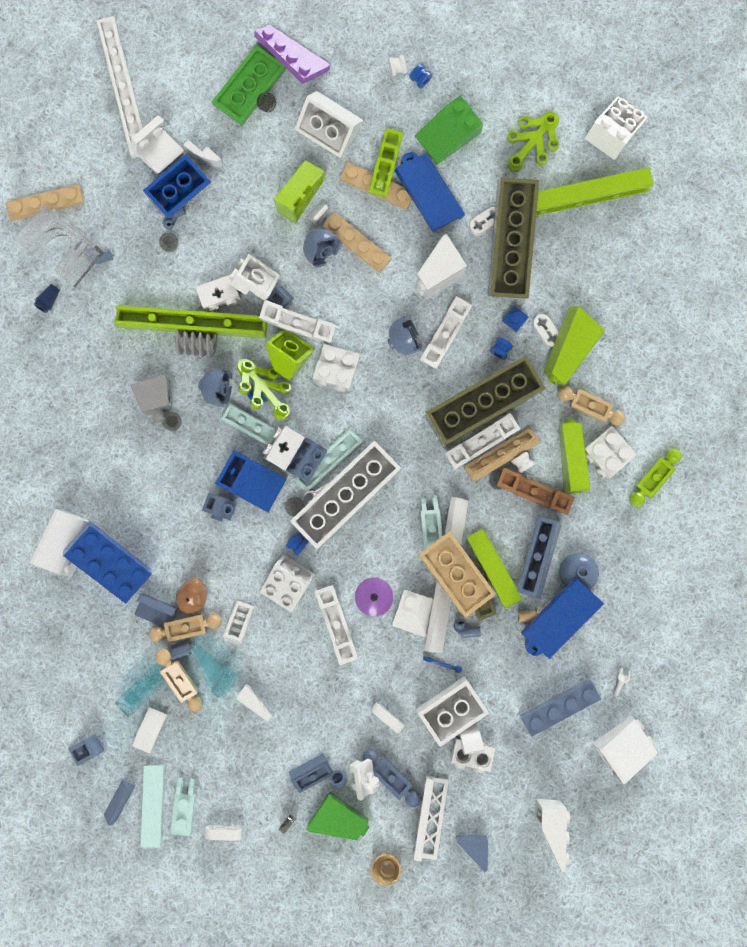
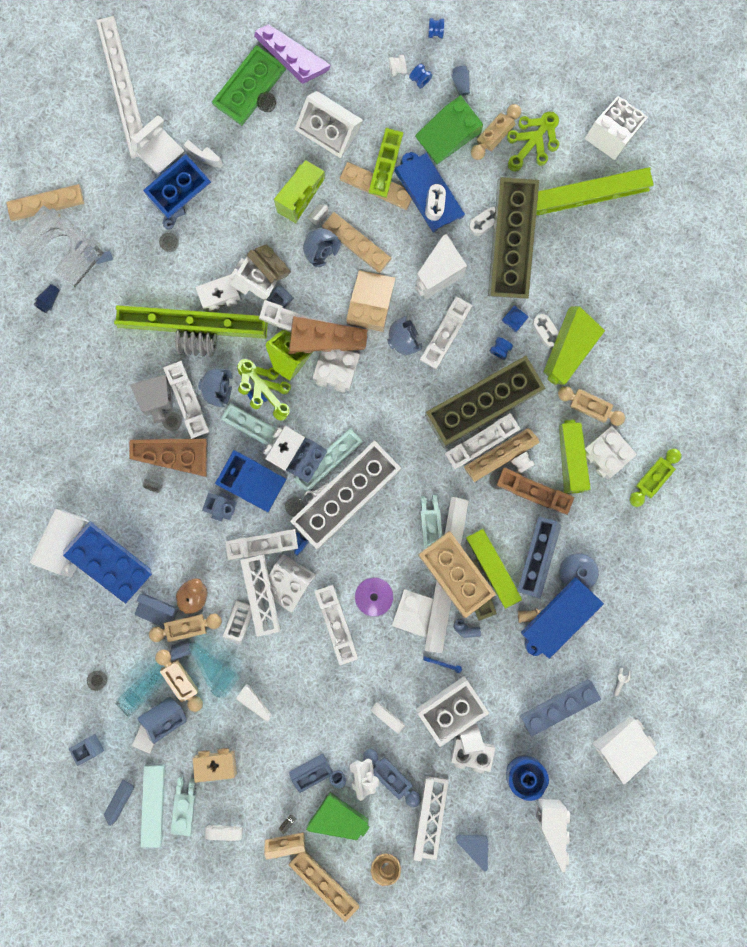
none -> clear smoke tile [87,670,108,691]
none -> medium nougat wing [129,439,207,477]
none -> sand blue panel [137,697,187,744]
none -> clear smoke tile [142,479,163,493]
none -> white slope [163,361,209,439]
none -> tan brick [192,748,237,783]
none -> white slope [225,529,298,560]
none -> white fence [240,555,280,637]
none -> dark tan plate [247,244,291,283]
none -> tan plate [264,832,305,860]
none -> medium nougat wing [288,316,367,354]
none -> tan plate [288,851,359,922]
none -> tan slope [346,270,395,332]
none -> white beam [425,184,446,221]
none -> blue wheel [428,18,444,39]
none -> sand blue cone [451,65,470,96]
none -> tan plate [471,104,521,160]
none -> blue brick [506,755,549,801]

